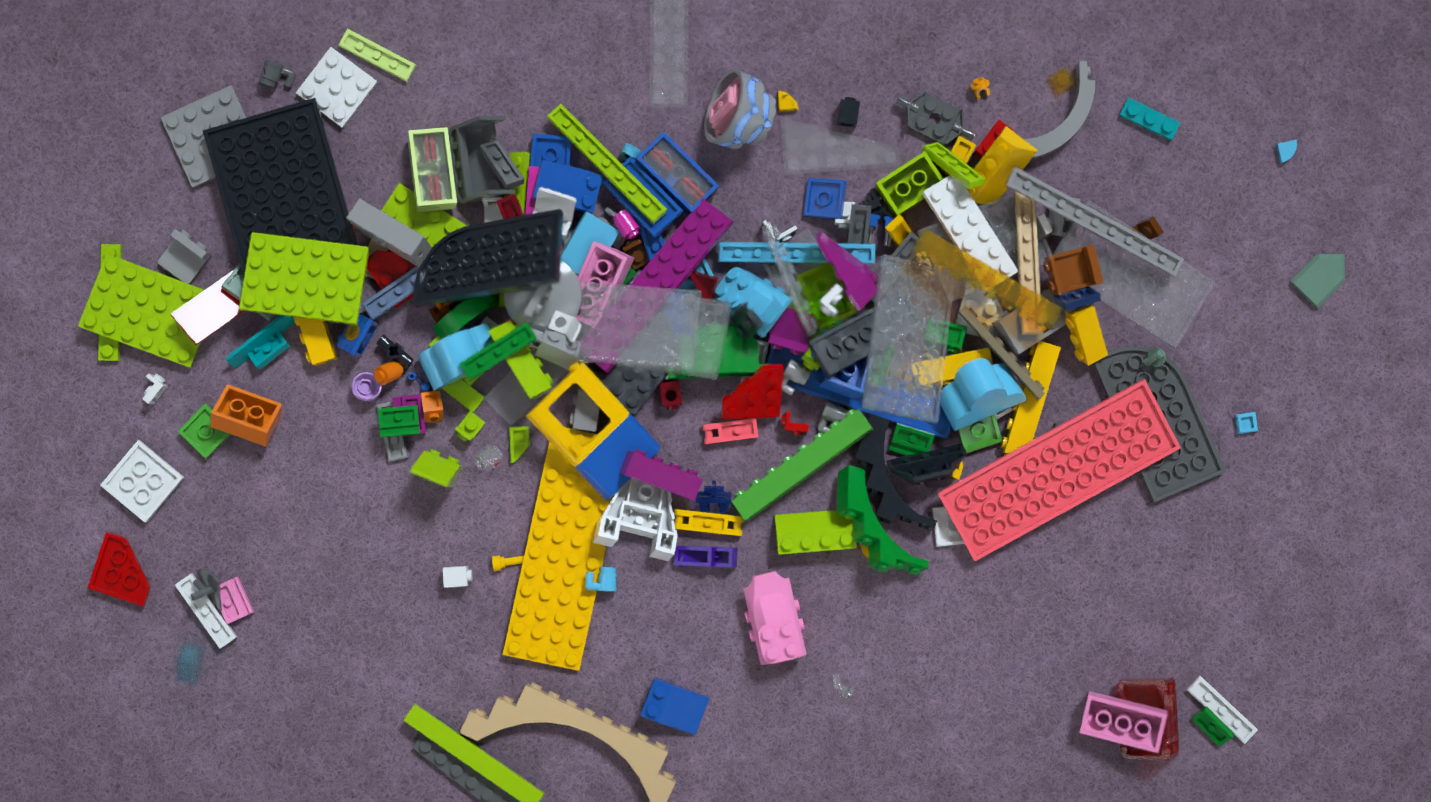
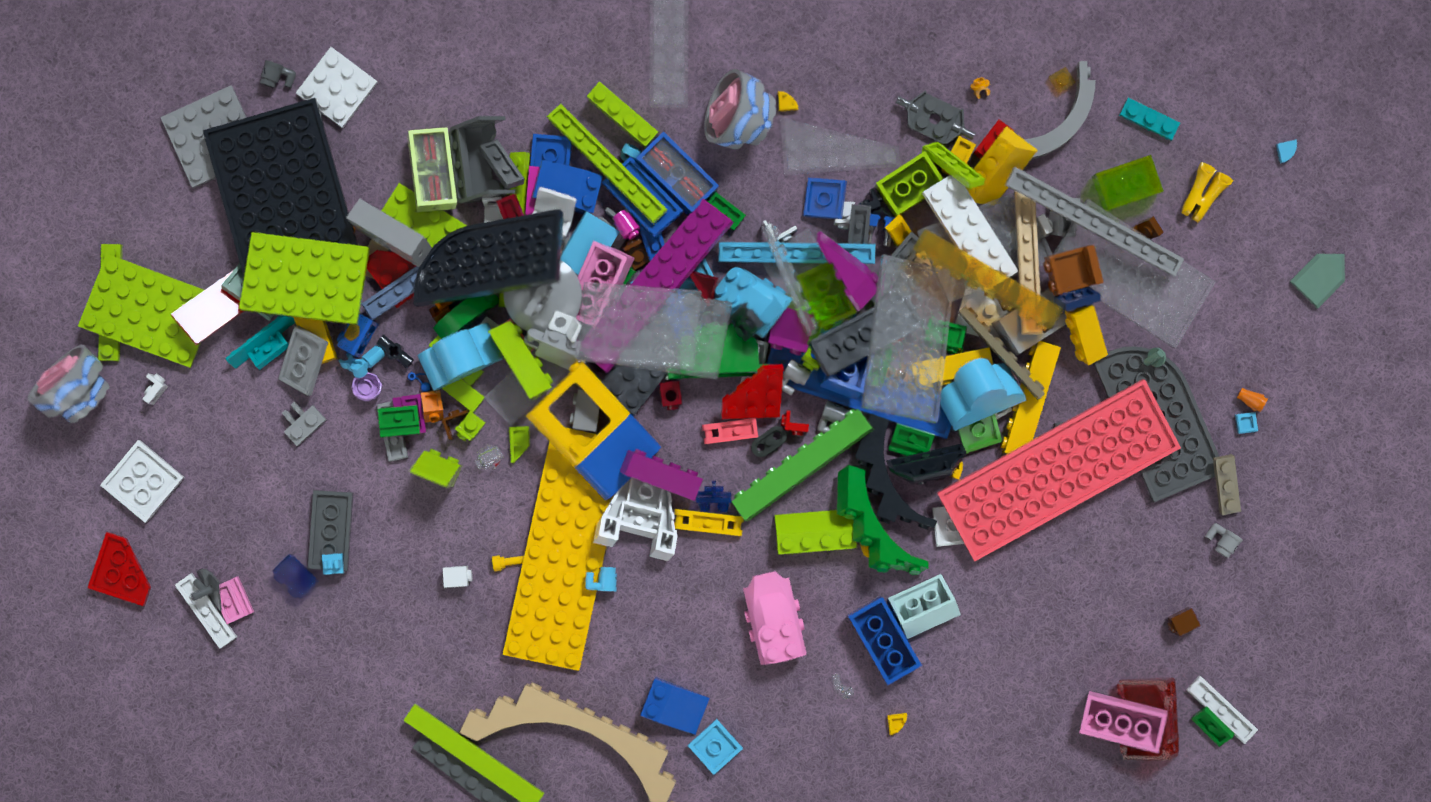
light grey bracket [158,229,212,284] -> none
clear light blue slope [177,641,206,684] -> none
bright green plate [178,403,231,459] -> none
orange brick [210,384,282,447] -> none
yellowish green tile [338,29,416,82] -> none
orange brick [374,361,403,385] -> none
green tile [459,322,538,381] -> none
dark purple slope [674,546,738,567] -> none
white bracket [820,284,843,318] -> none
black brick [837,97,860,128] -> none
none -> piece [28,345,109,423]
none -> clear blue brick [272,554,319,599]
none -> light grey tile [278,326,328,396]
none -> light grey hinge [282,402,327,446]
none -> dark grey plate [308,490,354,571]
none -> medium azure tile [322,553,344,575]
none -> medium azure bar [339,345,385,378]
none -> reddish brown bracket [442,409,469,440]
none -> lime brick [587,81,659,149]
none -> medium azure plate [688,719,743,775]
none -> green plate [707,191,746,231]
none -> pearl dark grey plate [751,426,787,457]
none -> blue brick [847,596,922,685]
none -> yellow tile [887,713,907,735]
none -> light aqua slope [888,574,961,639]
none -> clear neon green brick [1092,155,1164,213]
none -> reddish brown brick [1167,607,1201,636]
none -> yellow piece [1181,162,1234,223]
none -> light grey piece [1205,523,1243,558]
none -> dark tan plate [1213,454,1241,515]
none -> orange cone [1237,388,1268,412]

